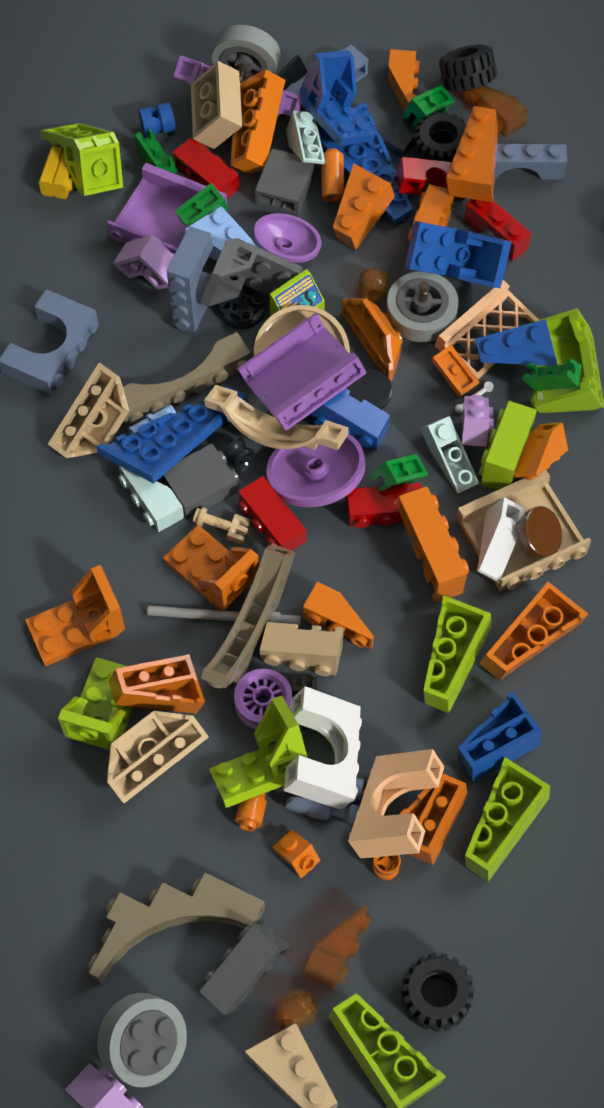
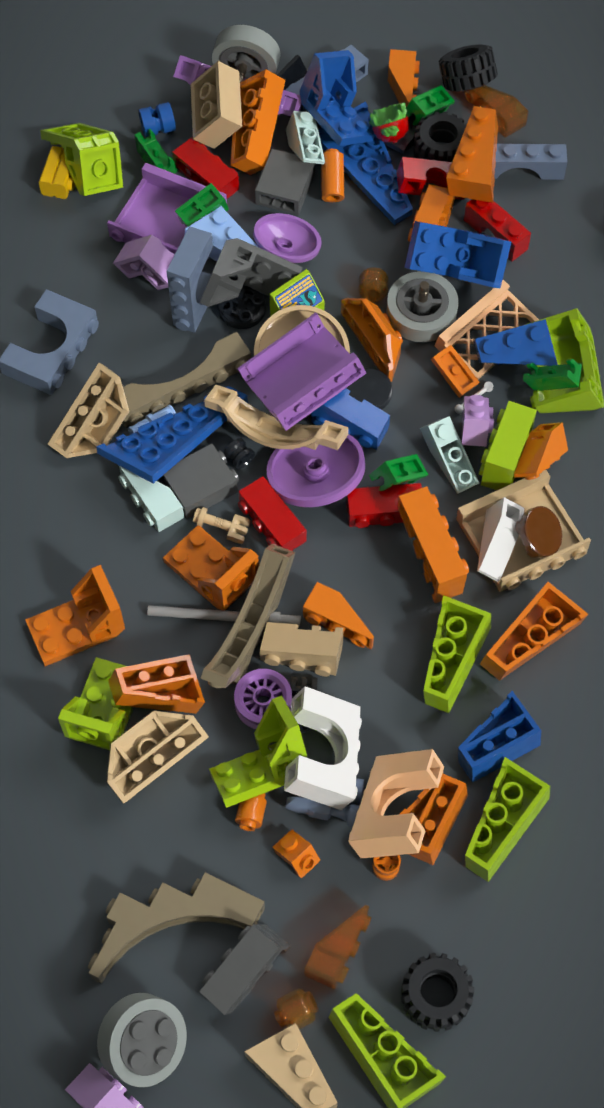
orange wedge [333,163,395,250] -> none
none -> bright green hair [369,103,408,143]

